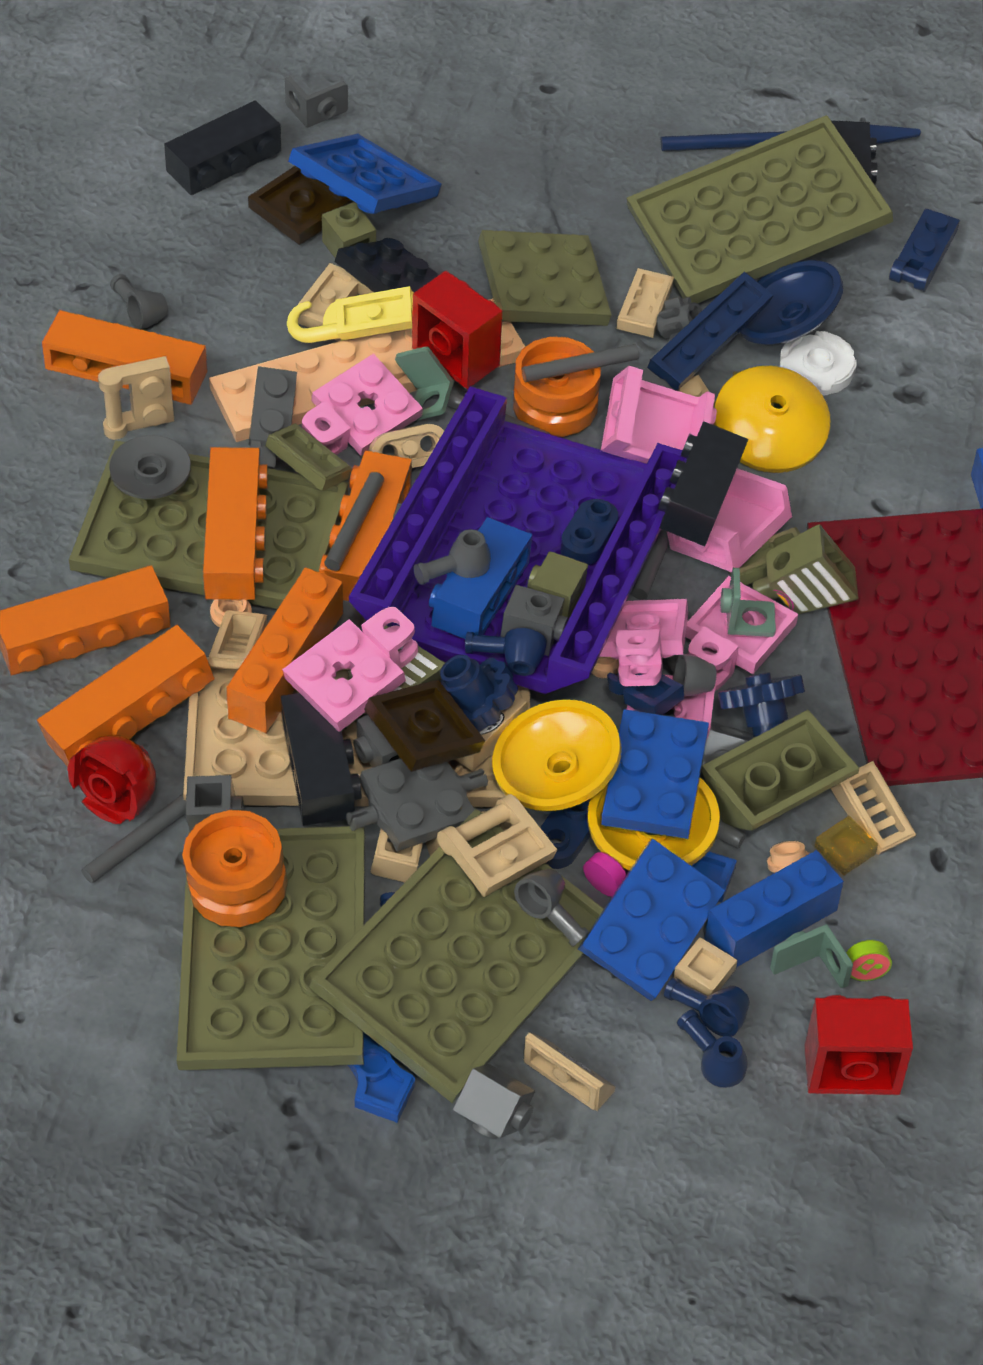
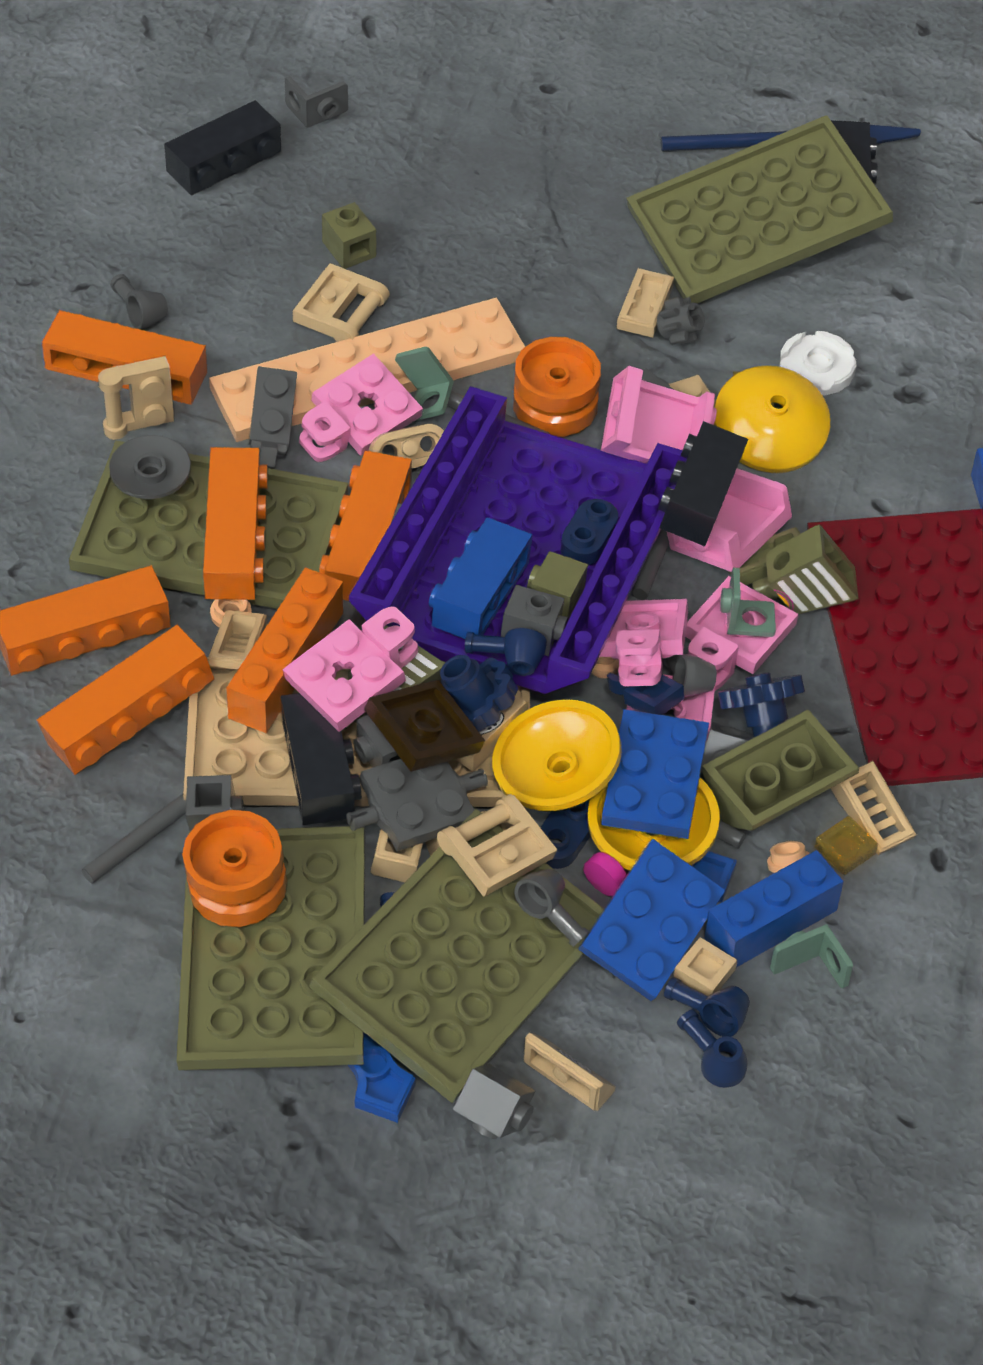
red cylinder [67,735,157,824] -> none
dark brown plate [248,166,353,245] -> none
olive plate [265,423,352,491] -> none
light yellow plate [287,286,414,343] -> none
blue plate [288,134,442,214] -> none
dark grey bar [324,472,384,571] -> none
black plate [334,238,439,293] -> none
red brick [412,270,502,389] -> none
dark grey bar [414,529,491,585] -> none
olive plate [478,230,612,326] -> none
dark grey bar [522,344,639,383] -> none
dark blue plate [647,271,773,391] -> none
dark blue dish [739,260,843,345] -> none
red brick [805,995,913,1095] -> none
tile [846,940,892,981] -> none
dark blue plate [889,208,960,292] -> none

